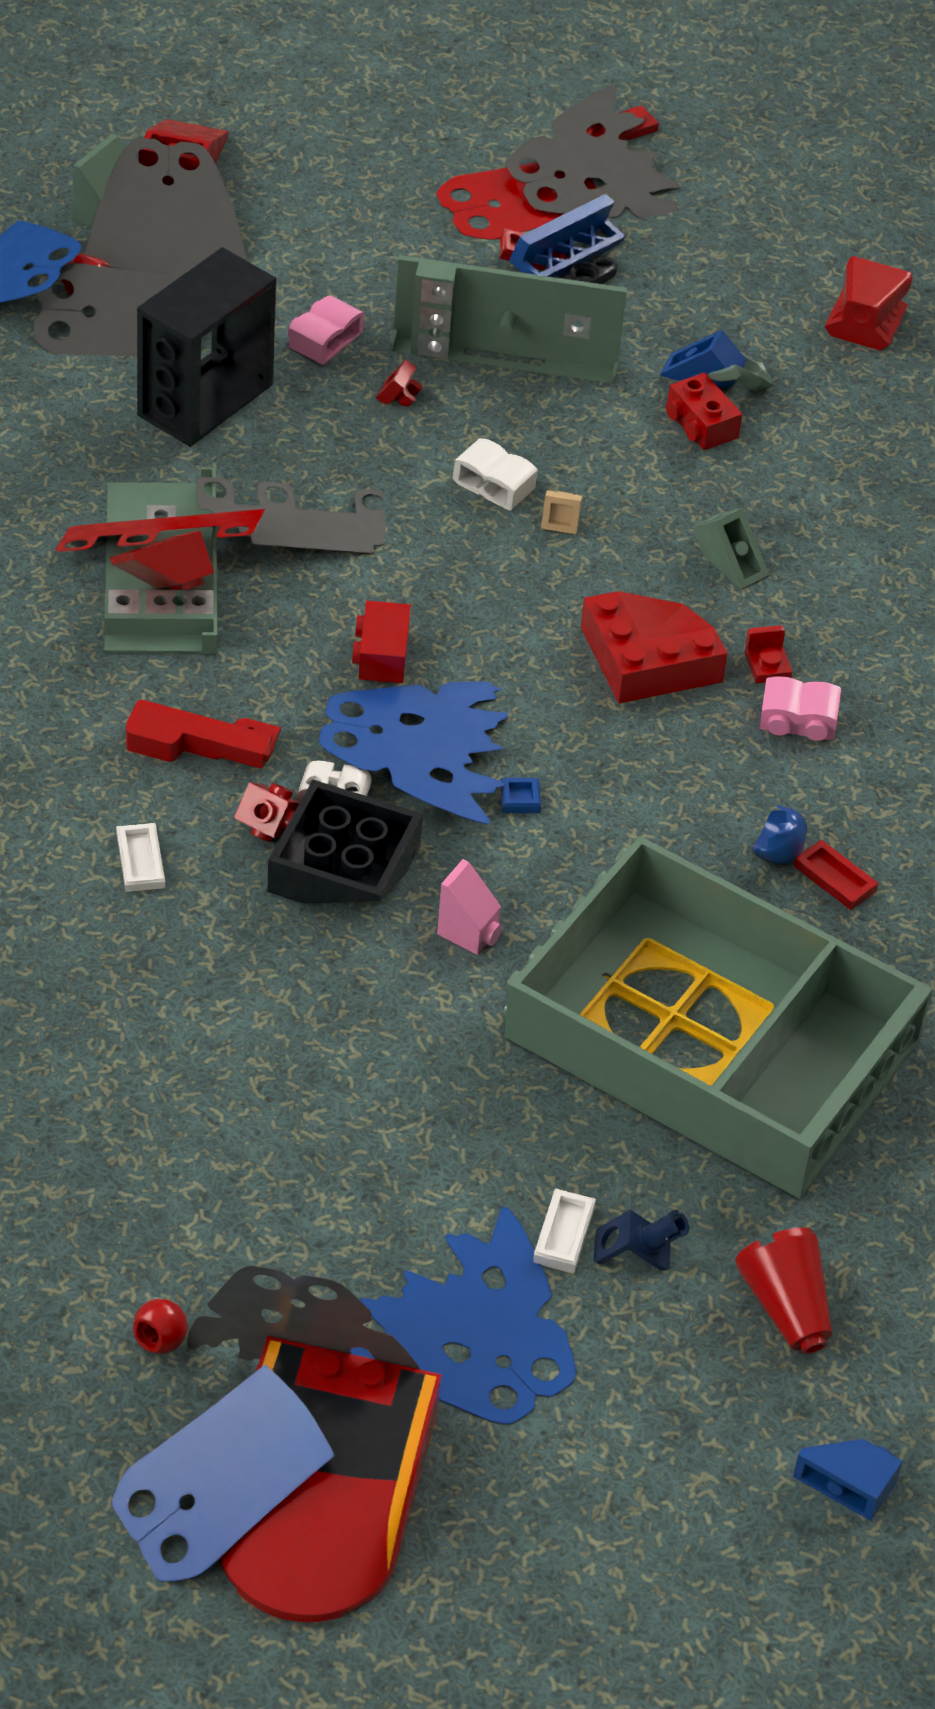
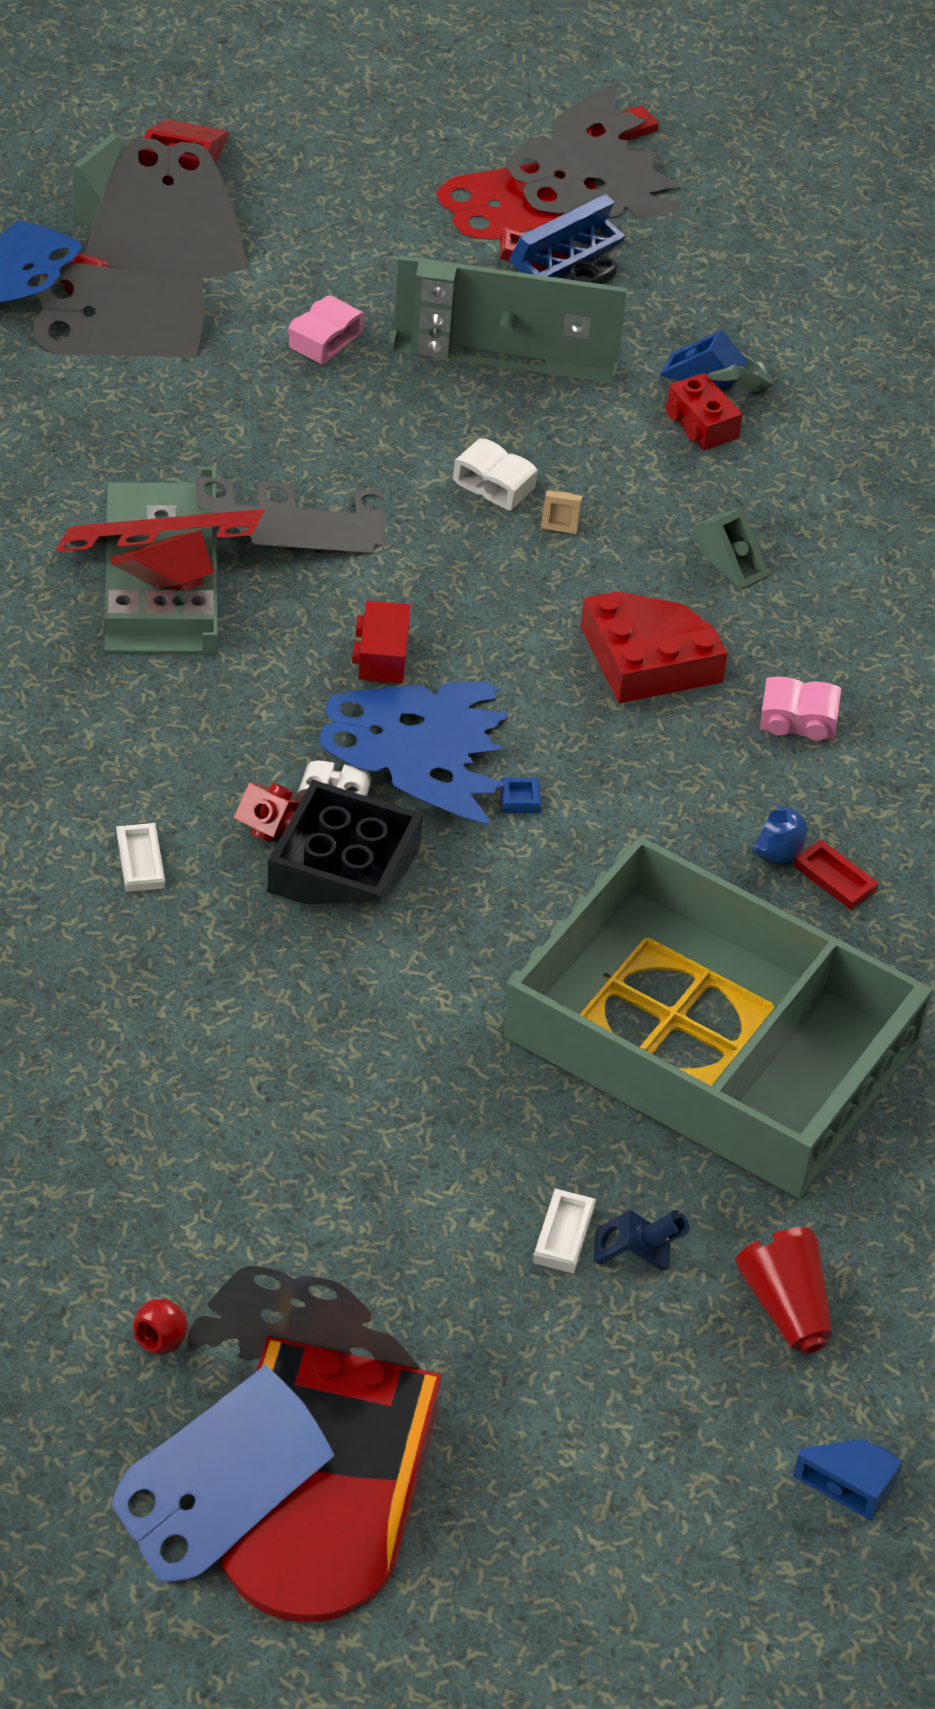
red piece [126,699,281,769] -> none
black window [137,247,277,447] -> none
blue piece [350,1207,576,1424] -> none
red tile [376,359,423,406] -> none
bright pink slope [437,859,502,955] -> none
red bracket [744,625,793,684] -> none
red piece [825,256,913,351] -> none

